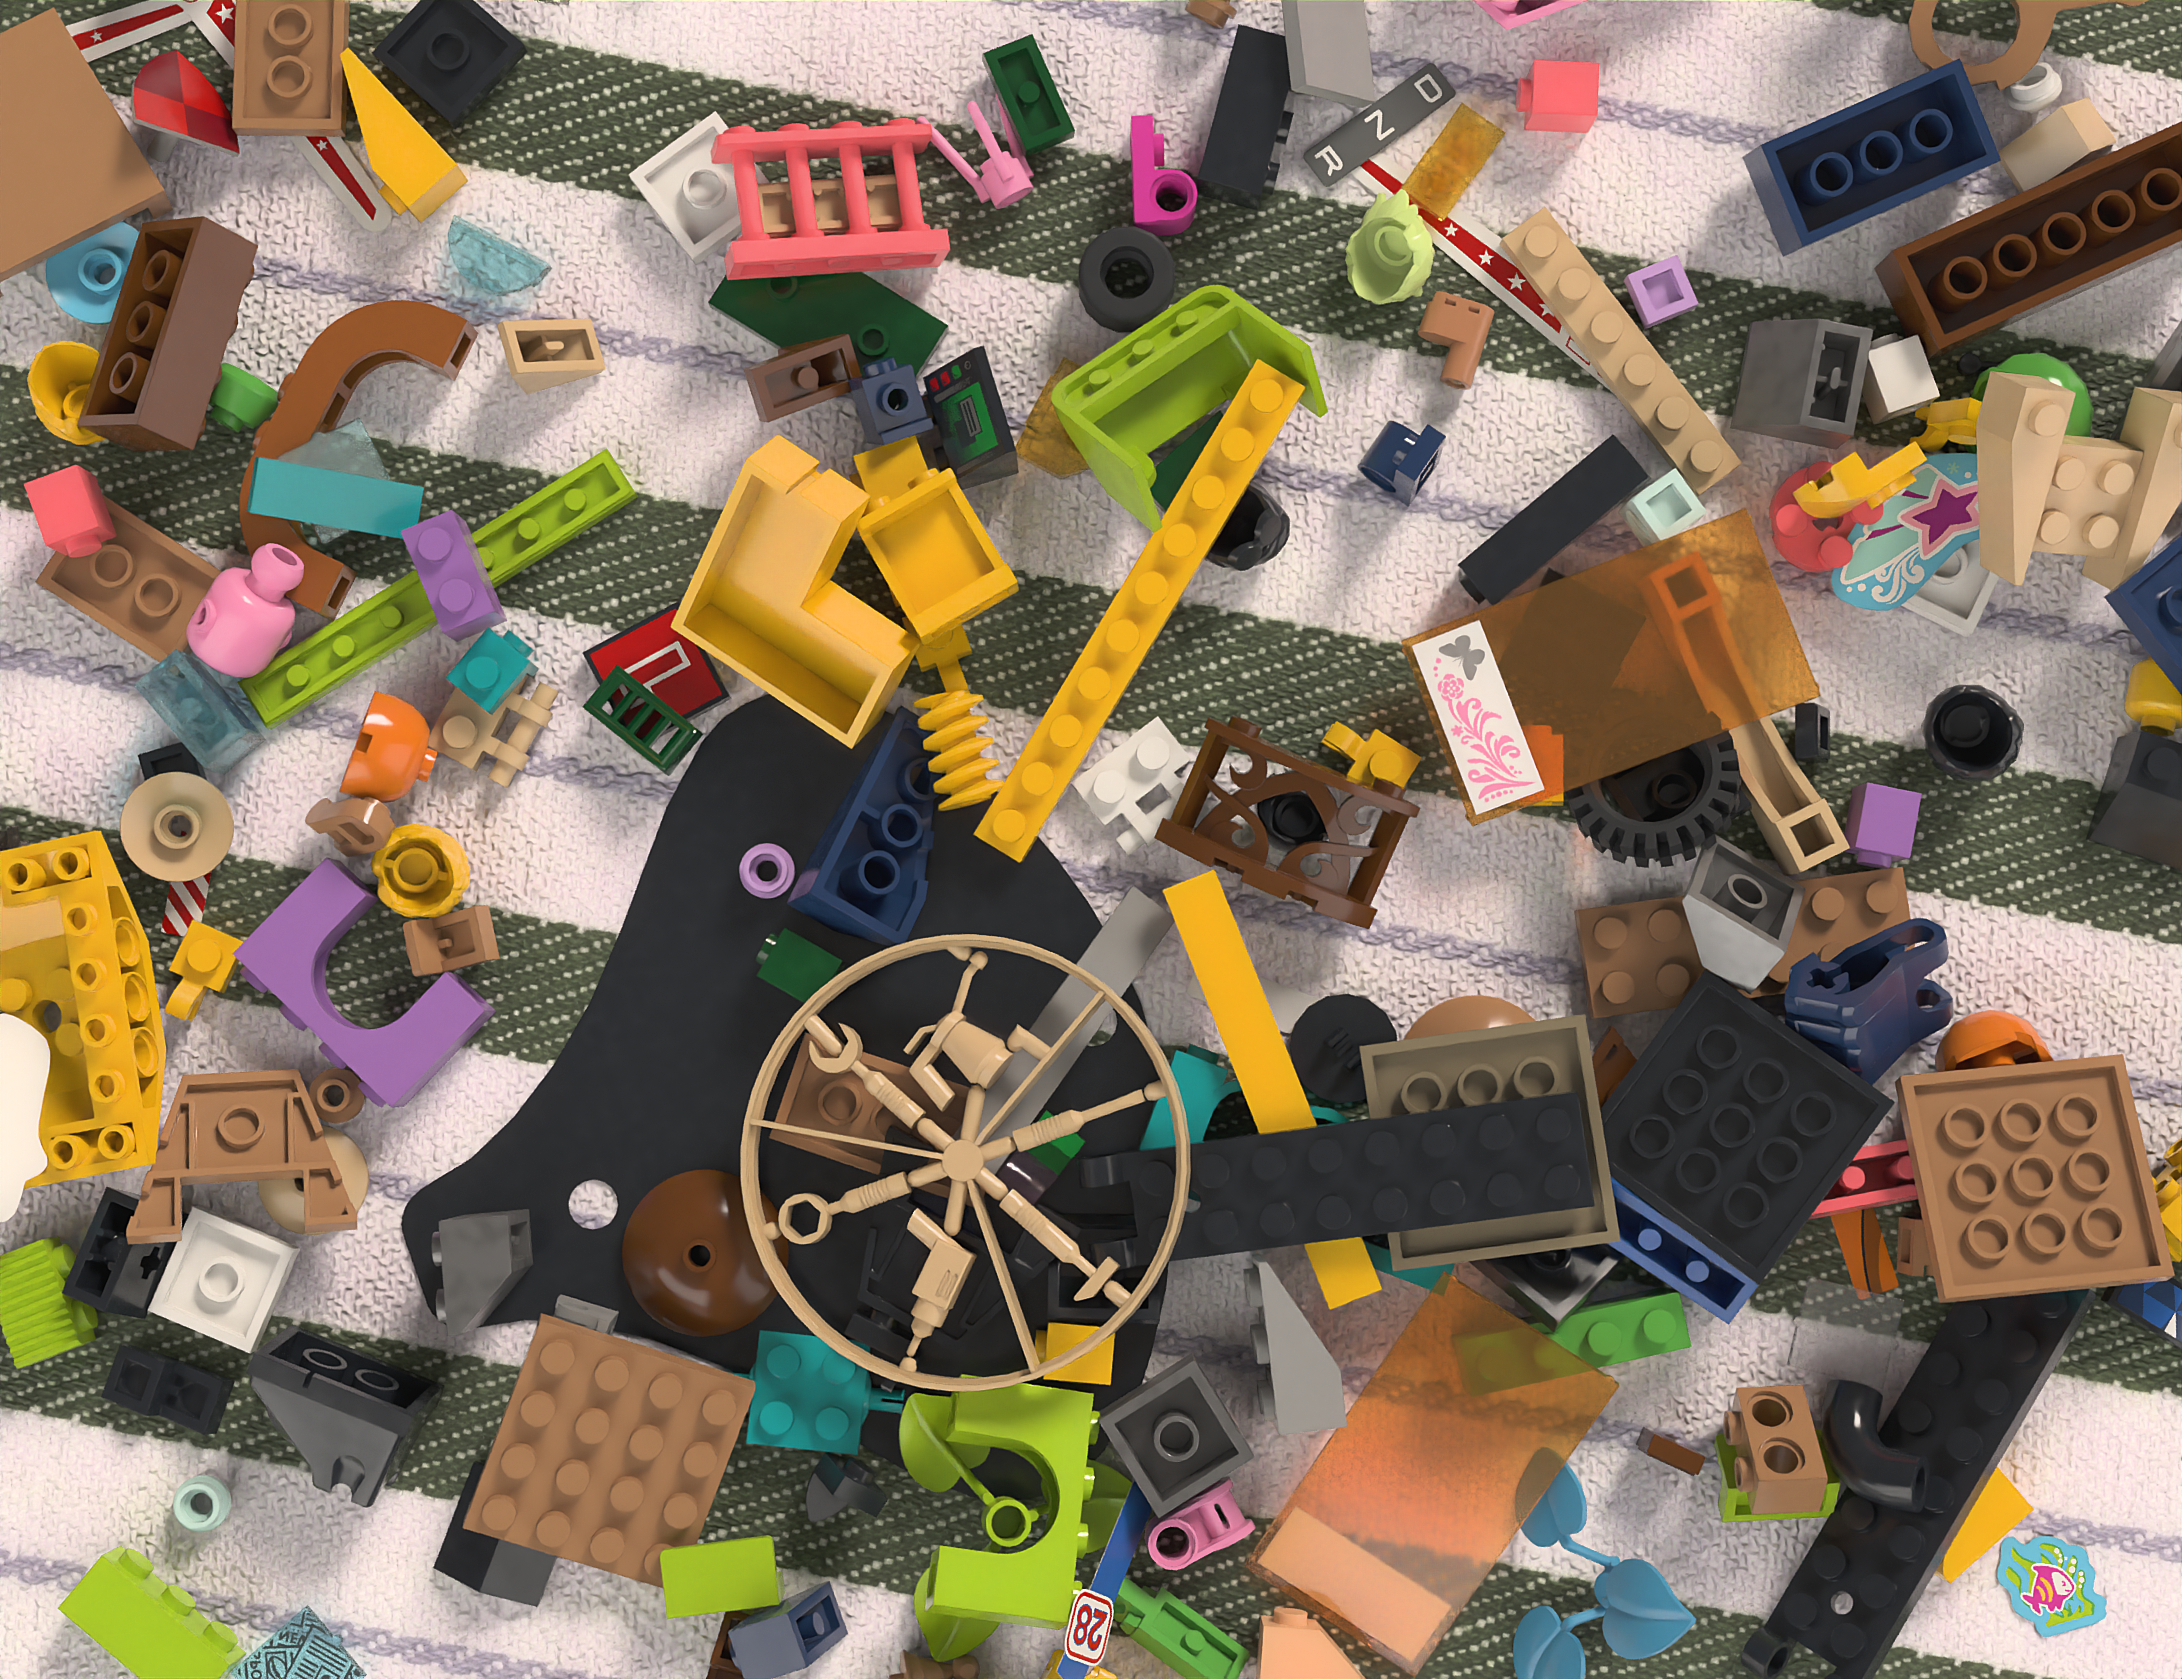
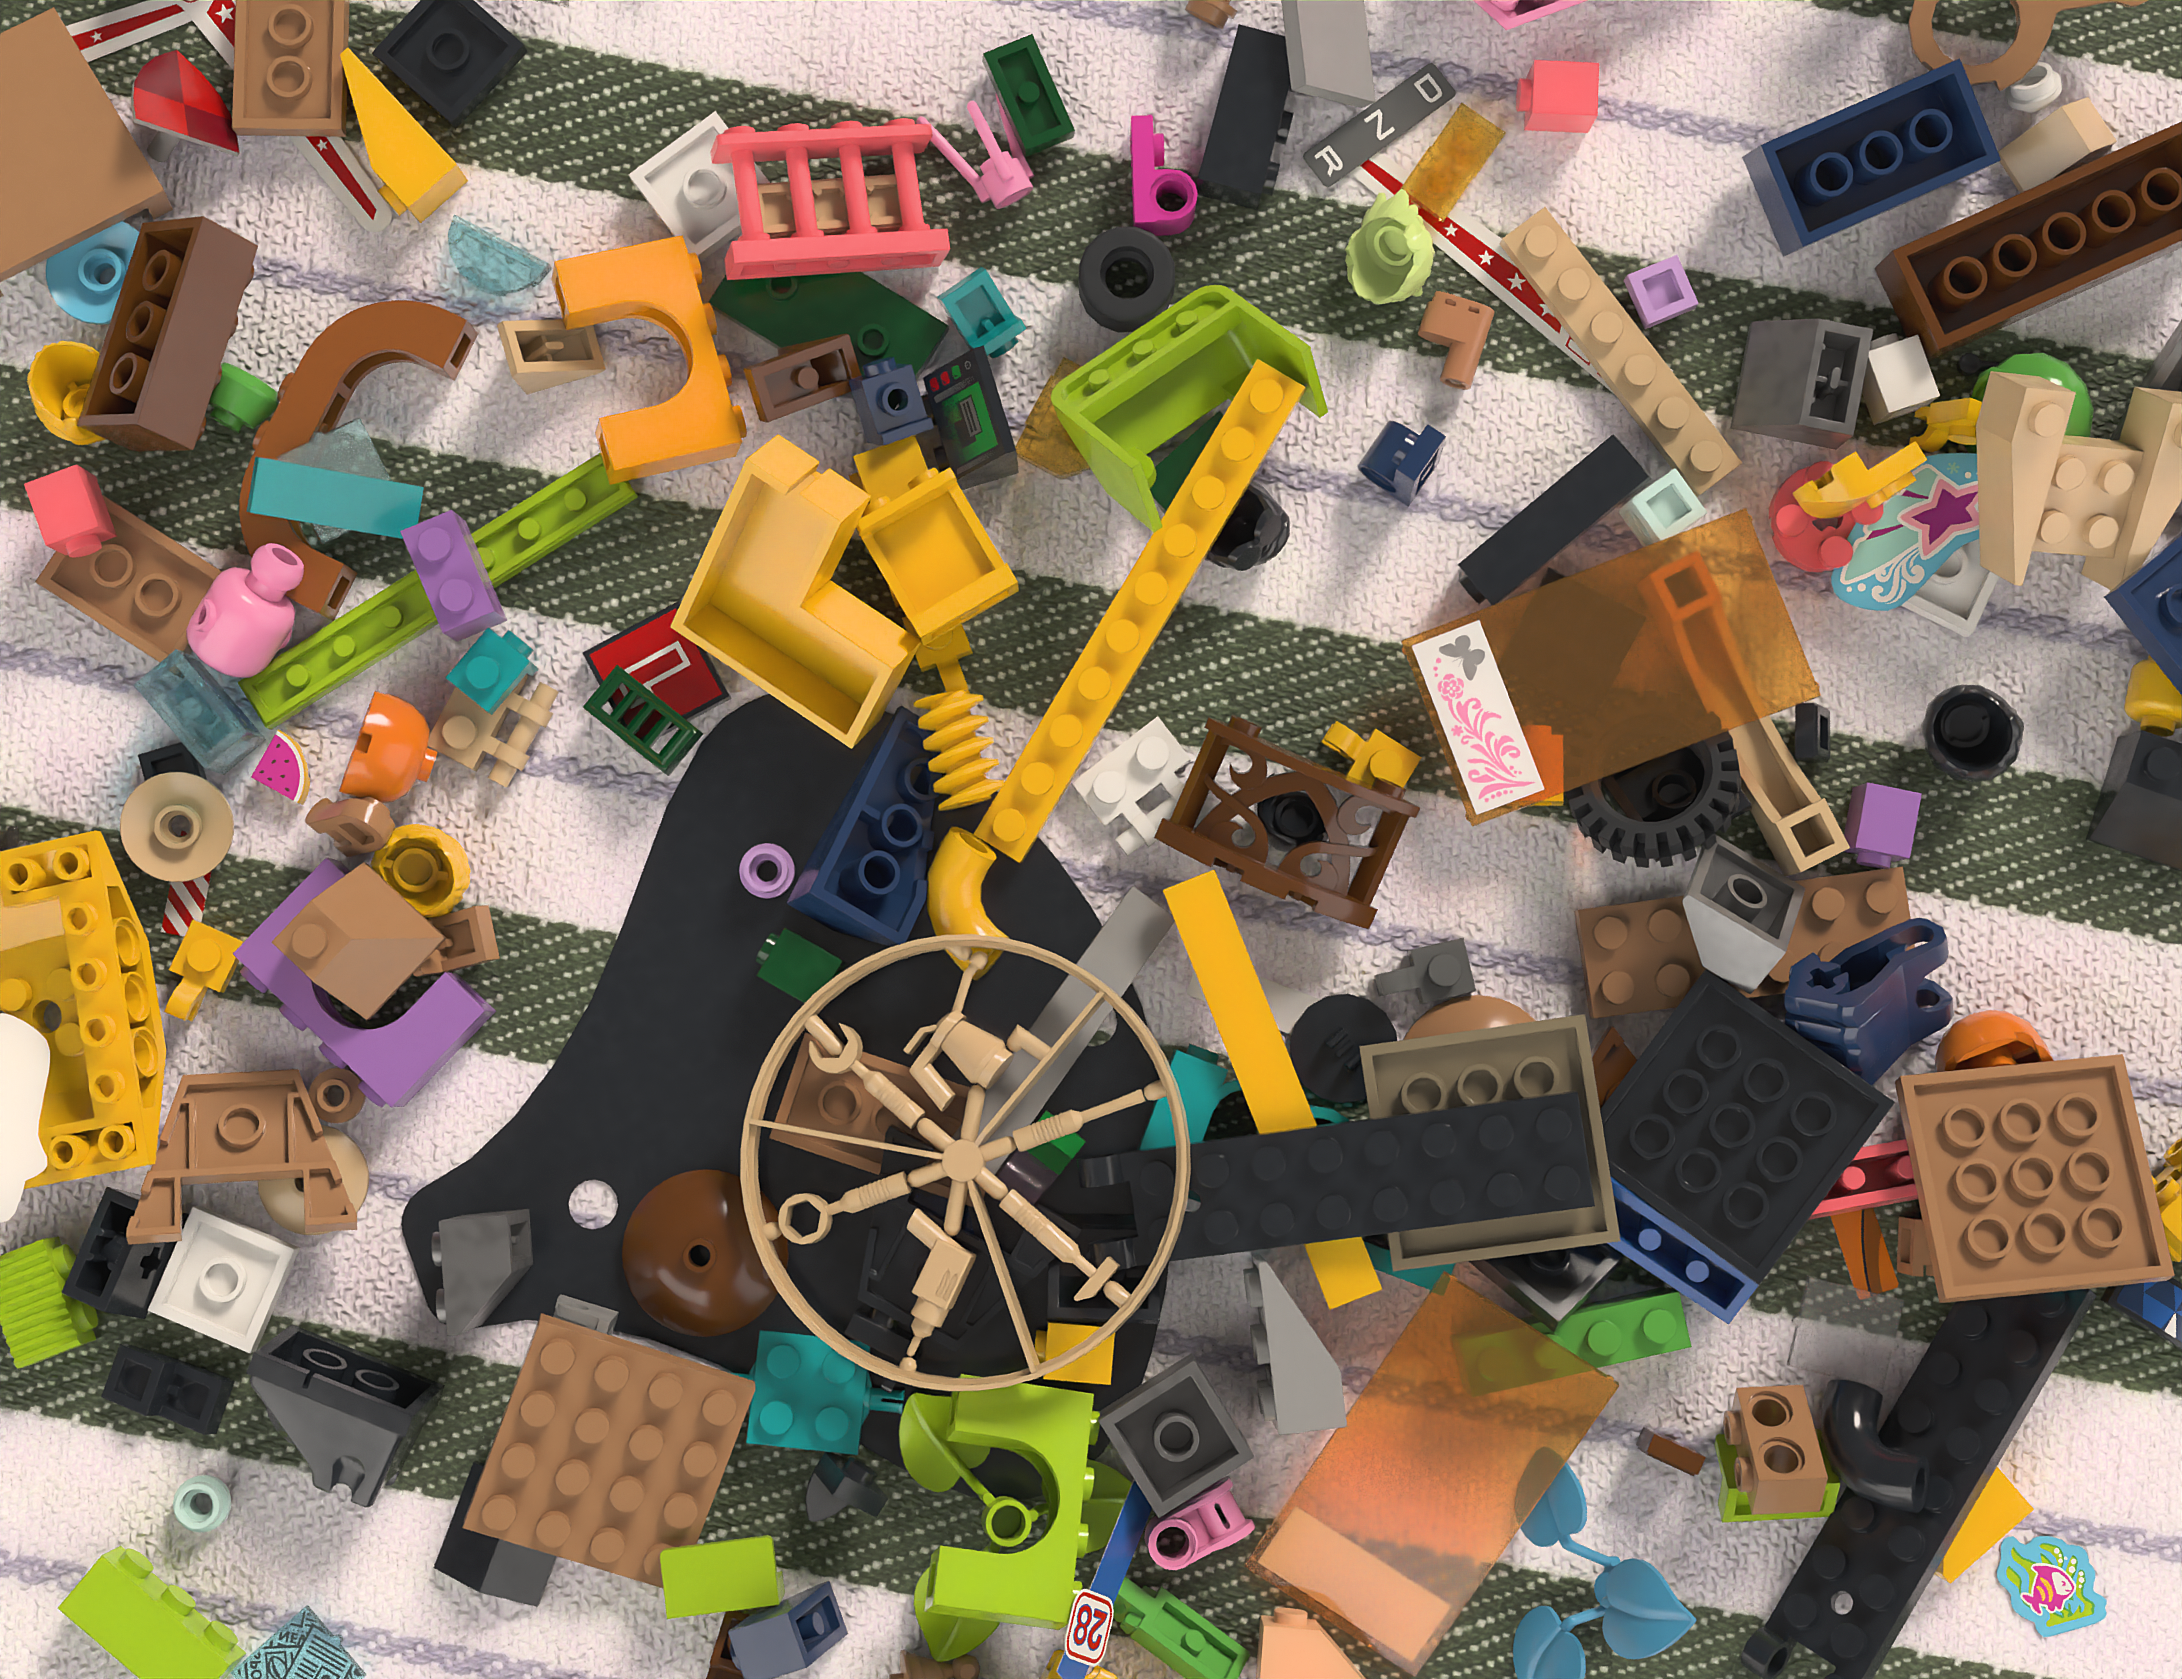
none -> dark pink tile [251,730,310,805]
none -> medium nougat slope [271,862,447,1020]
none -> light orange arch [551,235,747,485]
none -> yellow cylinder [927,826,1009,980]
none -> teal bracket [937,267,1026,358]
none -> dark grey plate [1374,938,1476,1004]

